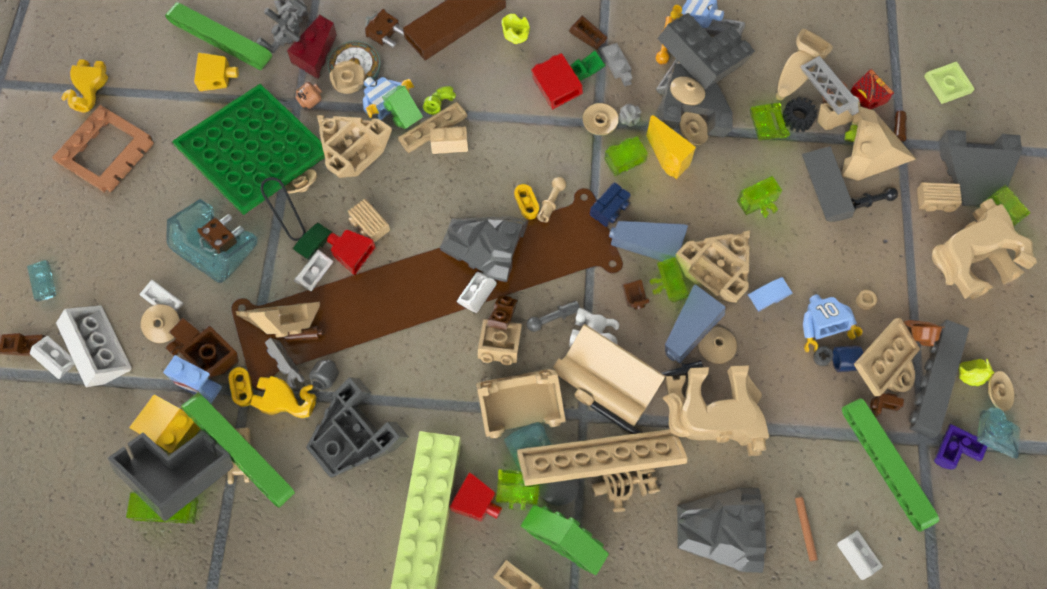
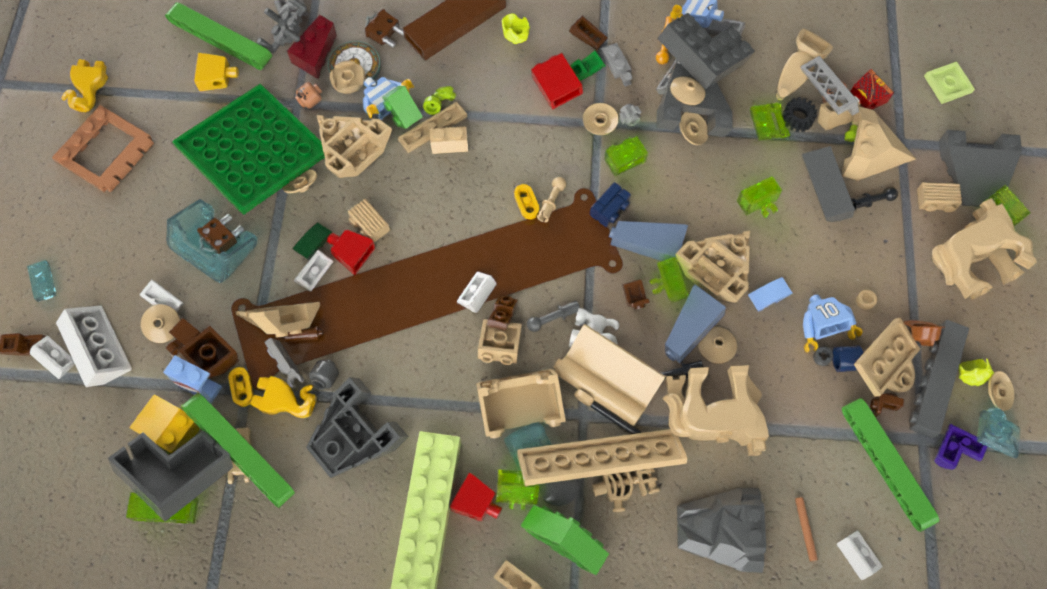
black piece [260,177,306,241] -> none
dark grey wedge [440,216,528,282] -> none
yellow slope [646,115,696,179] -> none
reddish brown piece [894,111,907,142] -> none

